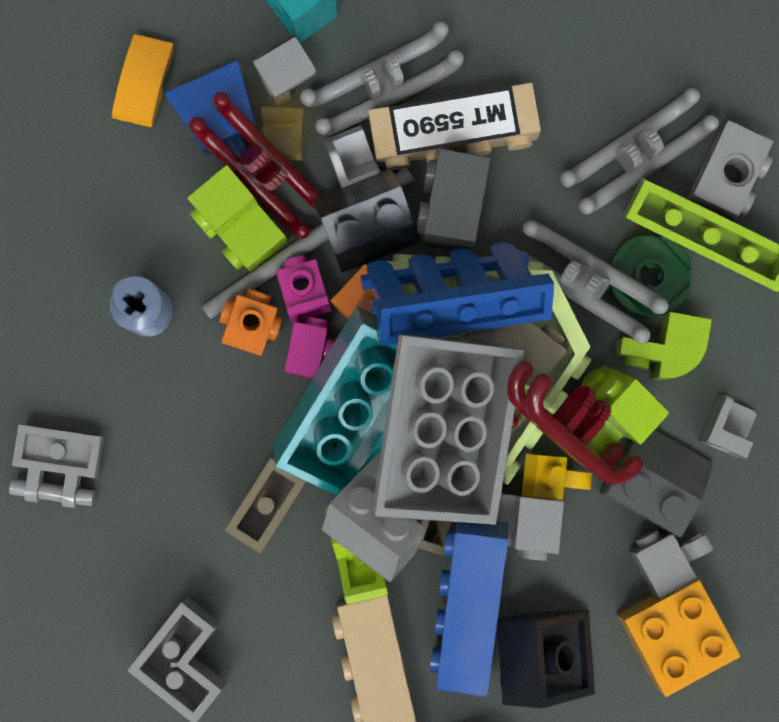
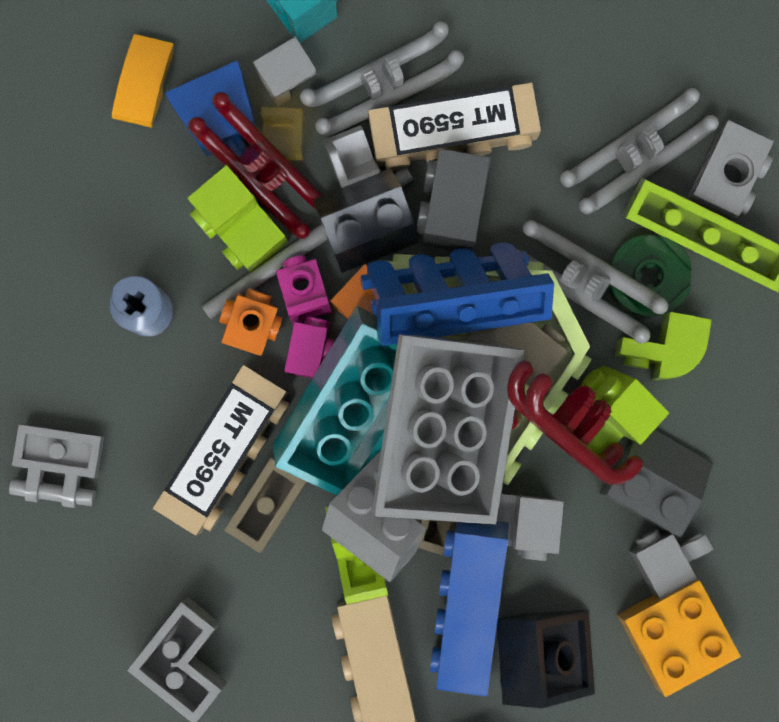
yellow plate [521,454,592,500] -> none
light grey panel [699,395,757,458] -> none
none -> brick [153,365,290,536]

